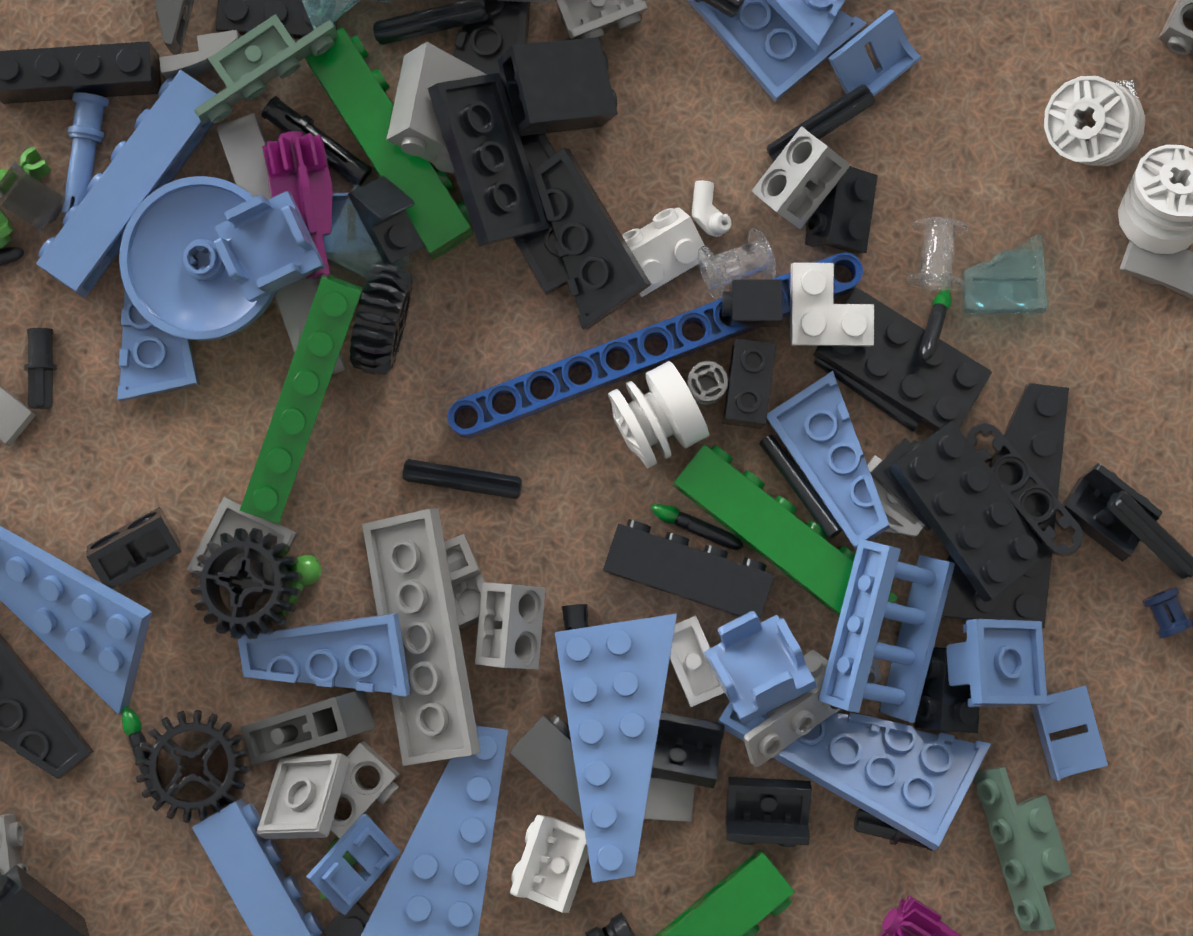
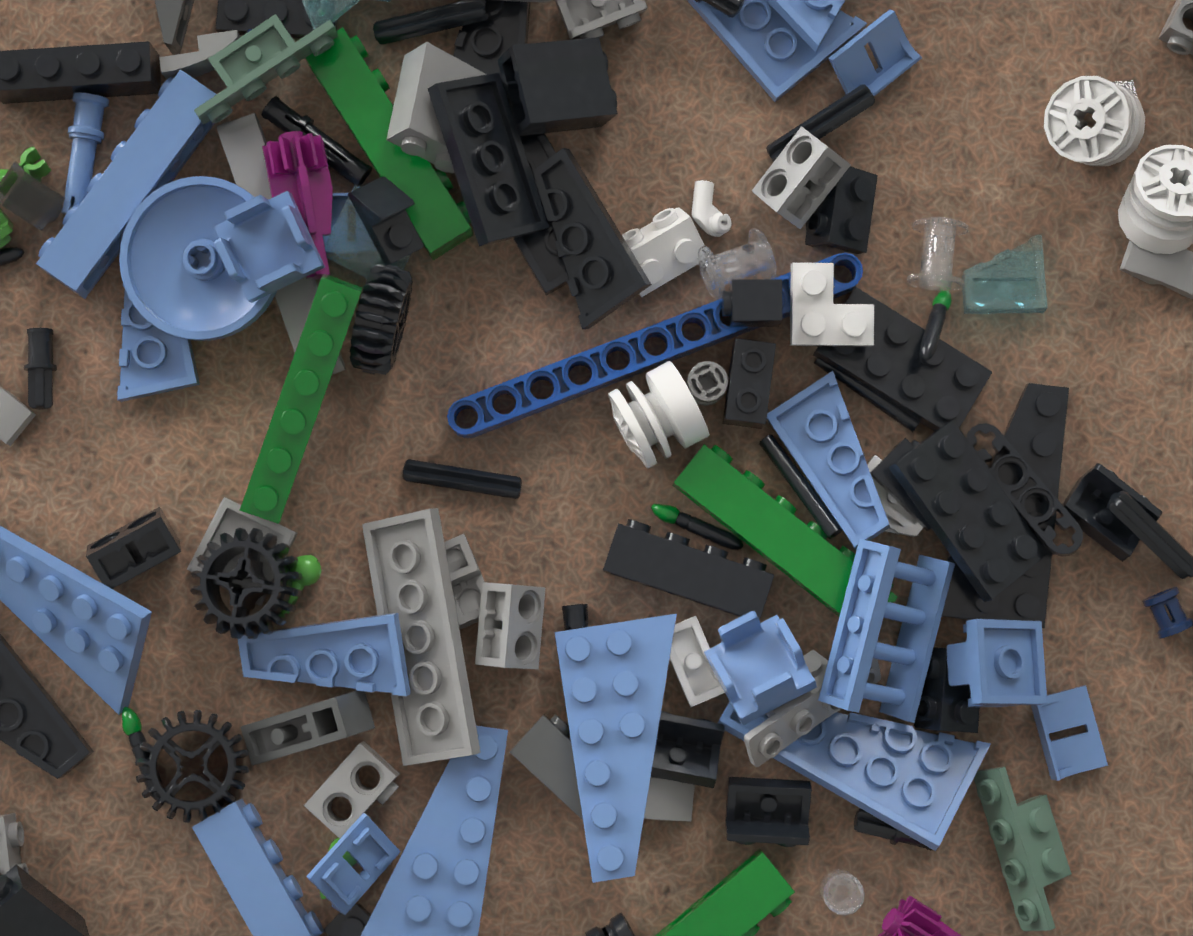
light grey tile [256,753,350,839] -> none
white bracket [510,815,588,913] -> none
none -> clear wheel [819,869,865,916]

